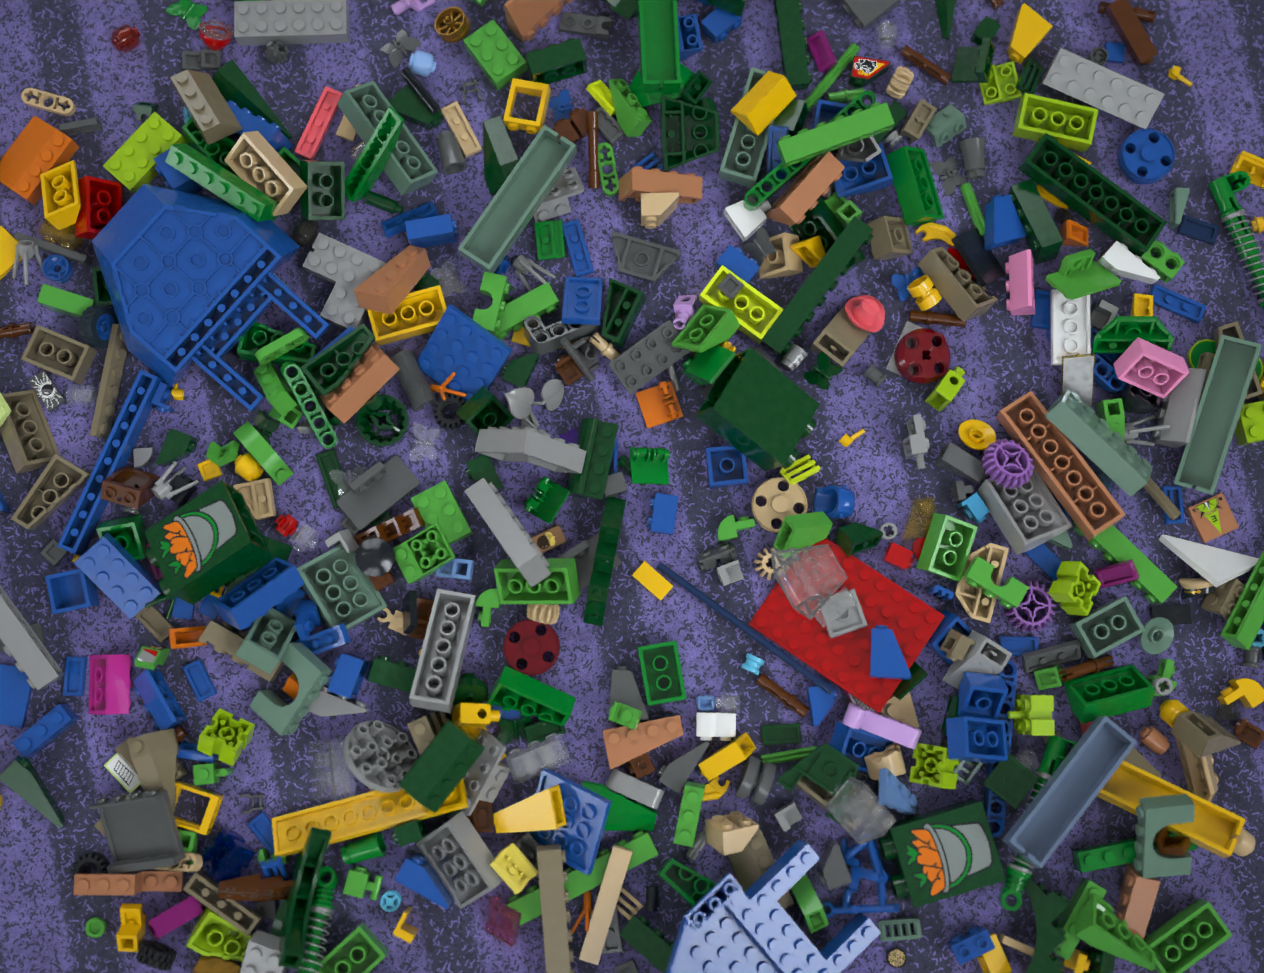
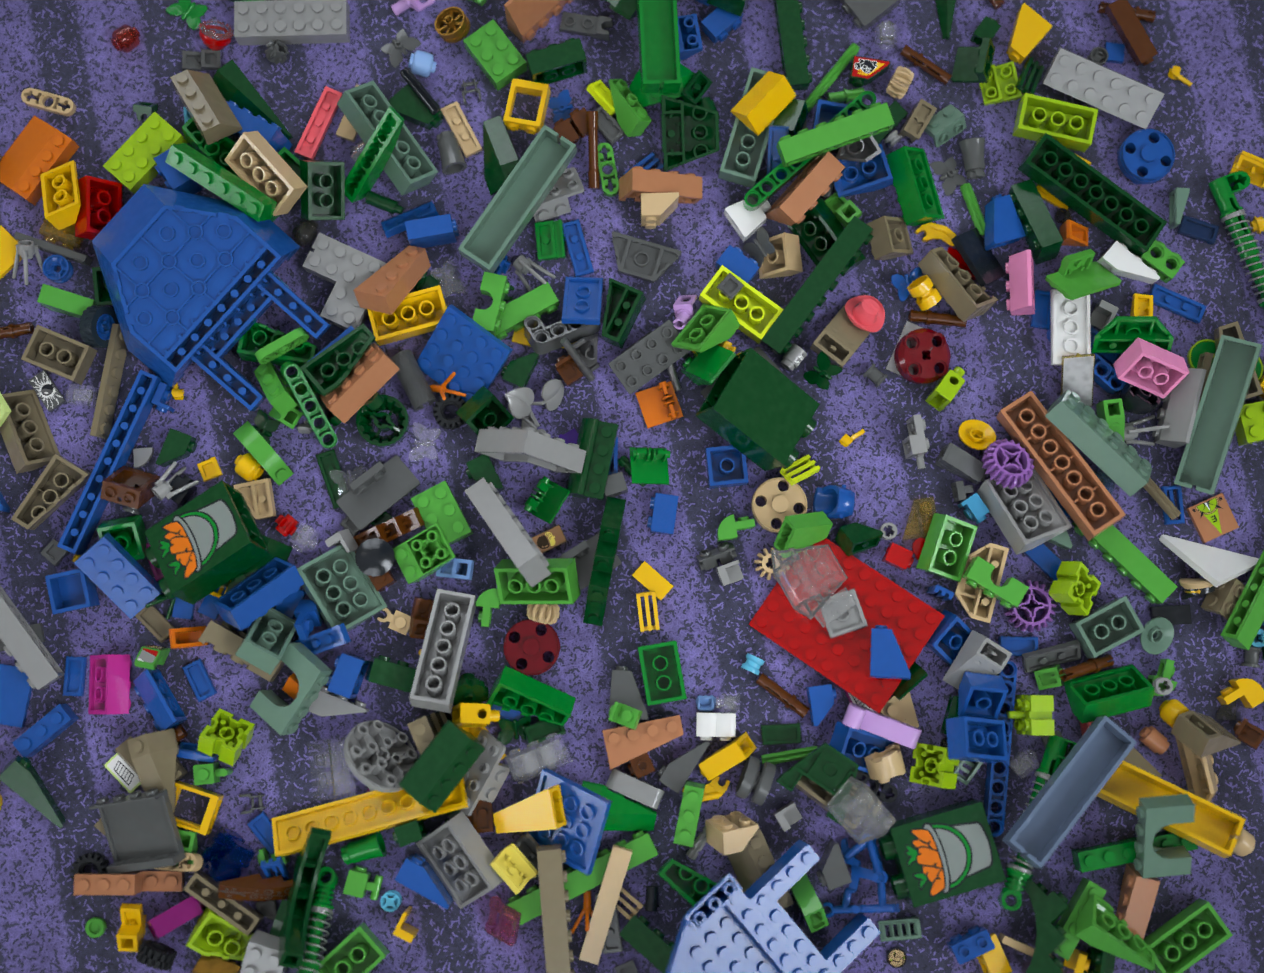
dark grey tile [59,117,103,136] -> none
bright green bracket [206,440,240,467] -> none
black tile [403,590,417,634] -> none
tan pin [589,332,620,361] -> none
dark blue piece [657,562,835,695] -> none
yellow slope [790,235,825,268] -> none
magenta tile [807,30,838,73] -> none
medium blue wing [878,768,917,816] -> none
dark tan brick [940,629,976,662] -> none
dark green tile [983,753,1040,809] -> none
magenta tile [1094,559,1140,589] -> none
reddish brown bracket [1155,827,1191,856] -> none
none -> yellow tile [636,591,660,632]

